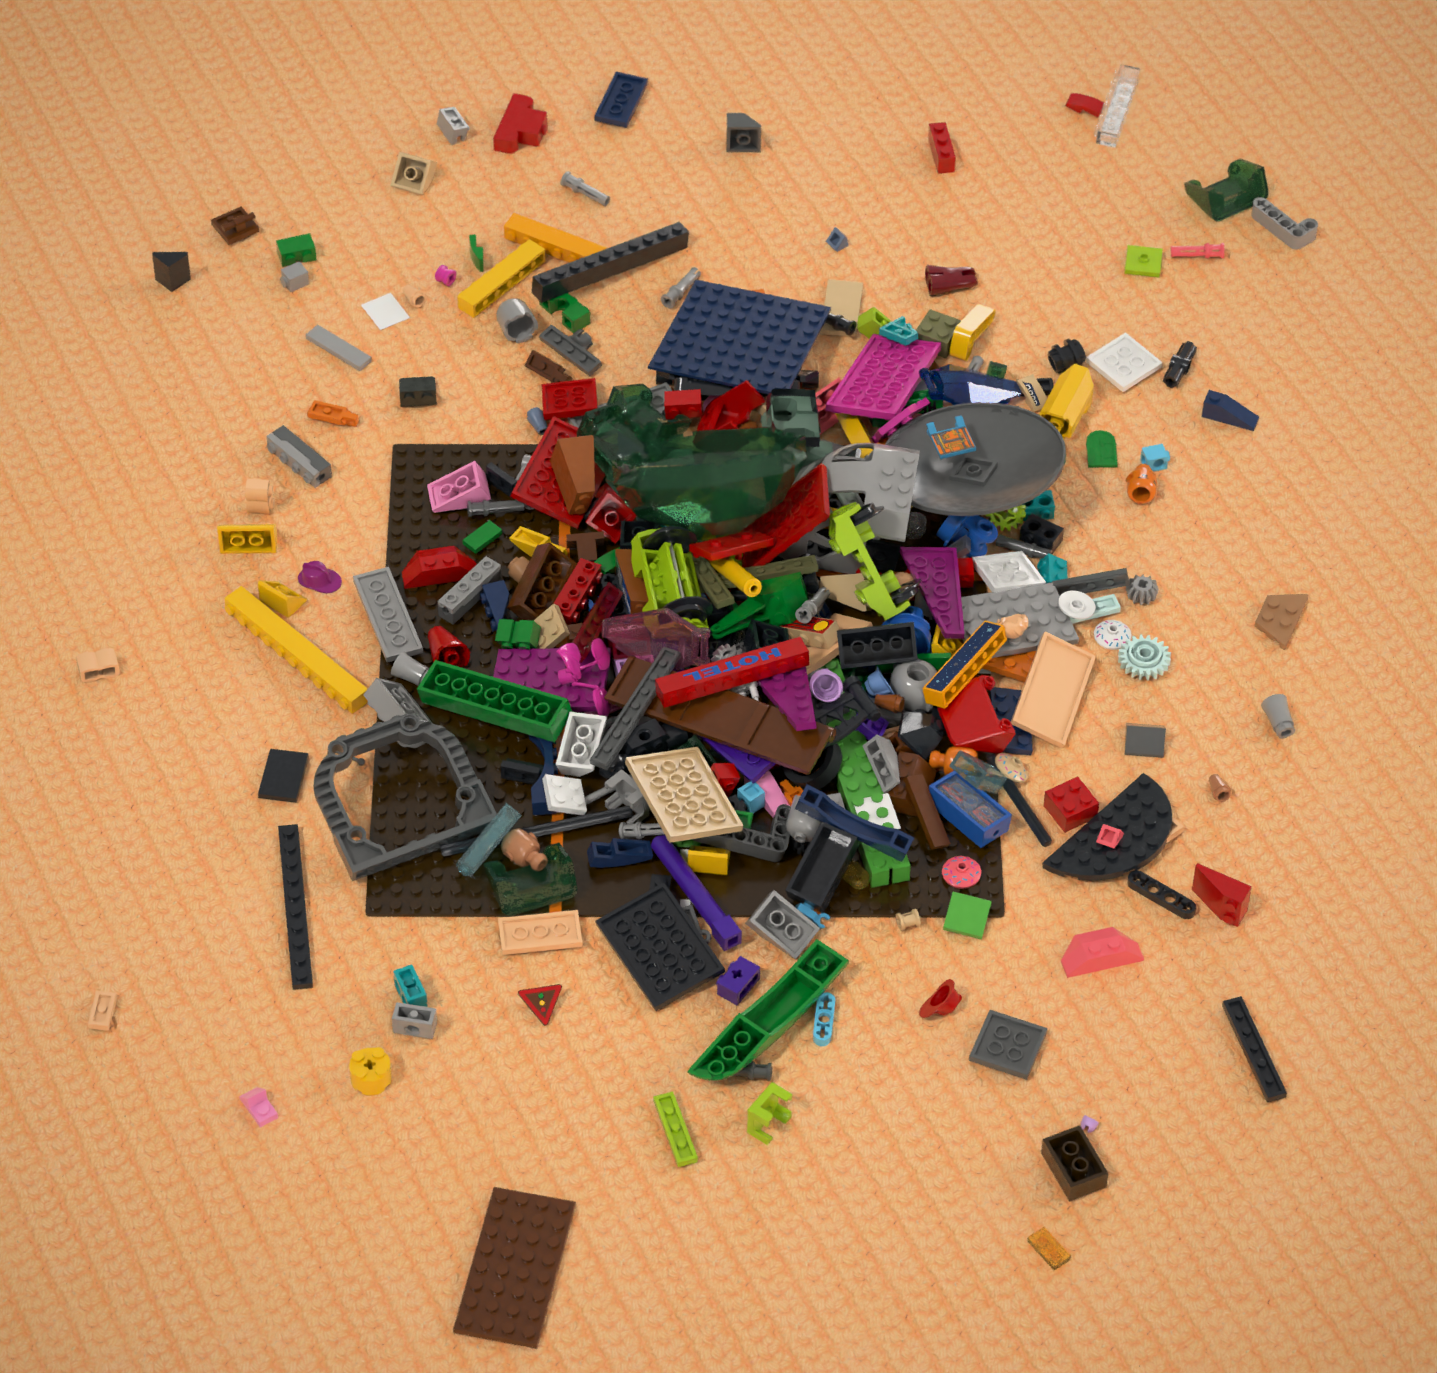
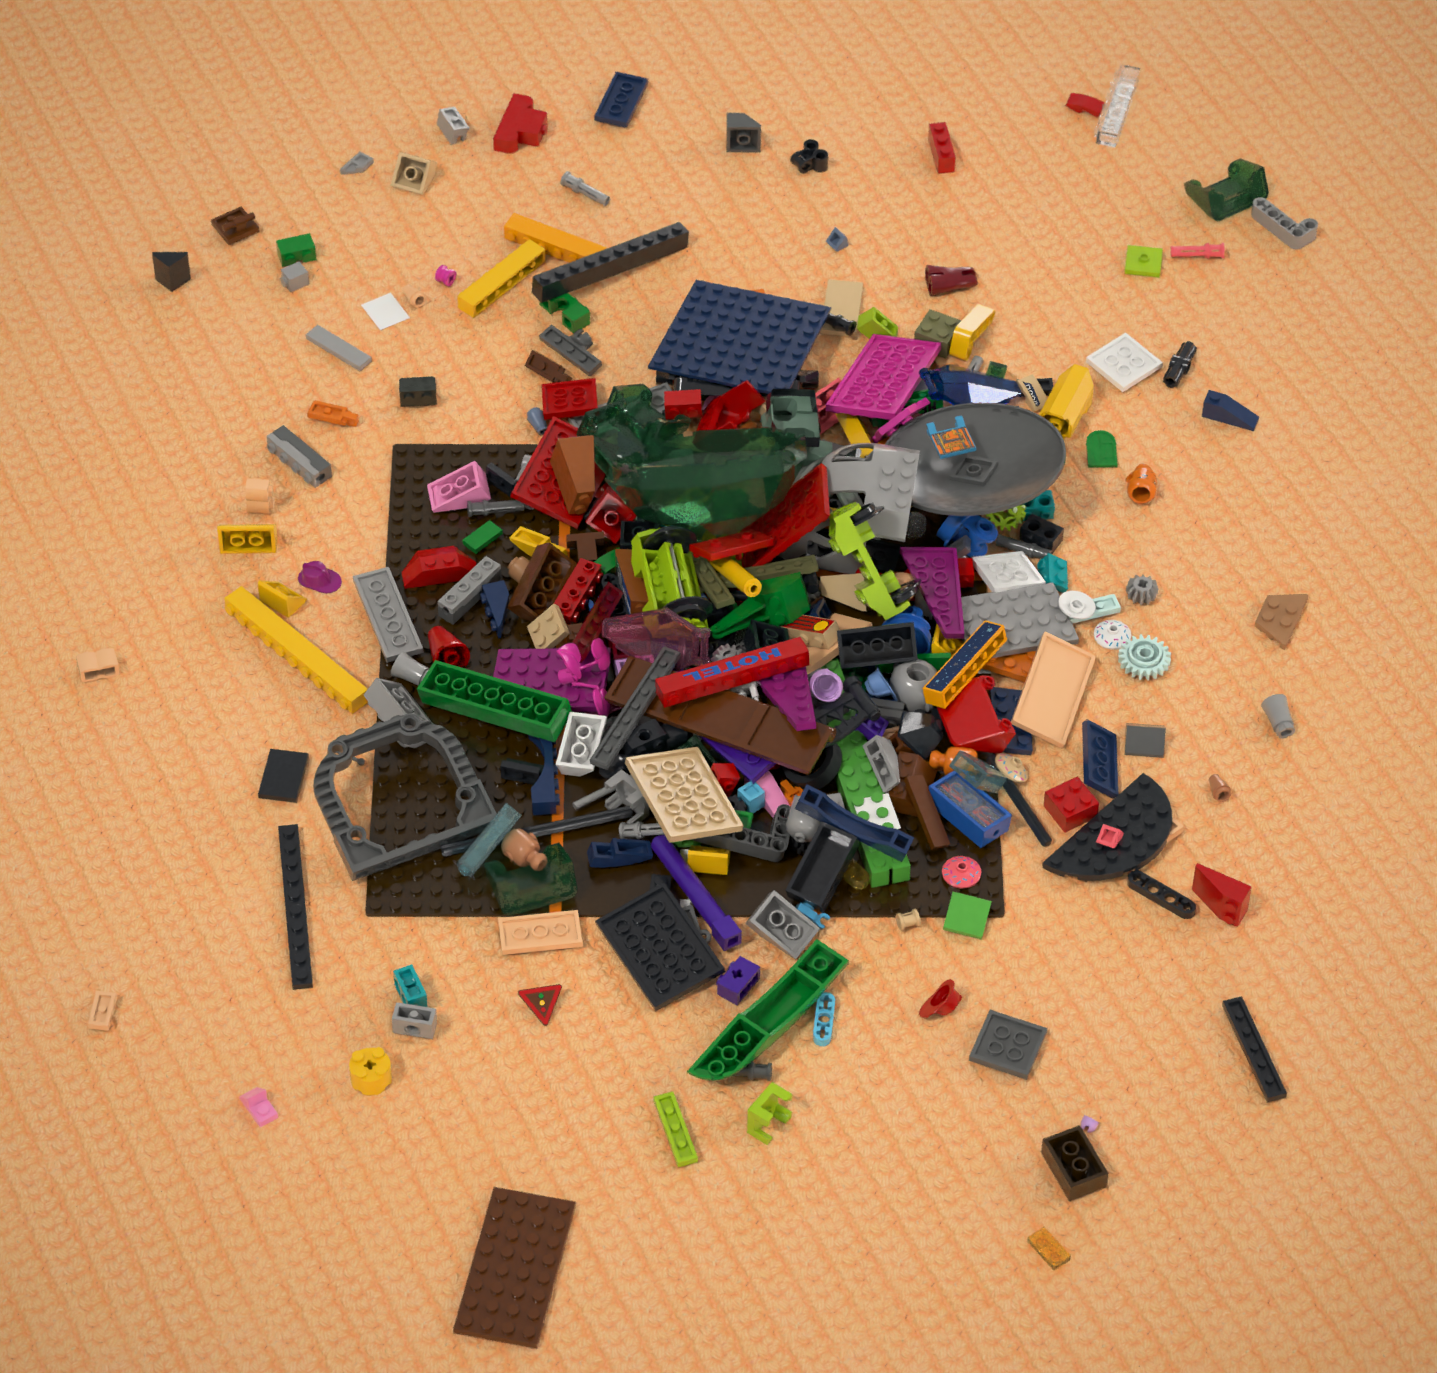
green slope [469,235,484,272] -> none
green brick [495,619,541,650] -> none
light grey cylinder [496,298,538,343] -> none
white plate [542,774,587,815] -> none
light grey pin [661,267,701,309] -> none
light grey pin [795,587,830,623] -> none
dark orange cone [875,694,905,713] -> none
teal wing [879,316,918,345] -> none
light nougat hair [997,614,1029,639] -> none
black piece [1047,338,1086,374] -> none
dark grey tile [1052,568,1130,596] -> none
coral wedge [1061,927,1144,978] -> none
medium azure brick [1140,444,1170,472] -> none
none -> light grey tile [340,152,374,175]
none -> black piece [790,139,828,174]
none -> dark blue plate [1082,719,1119,799]

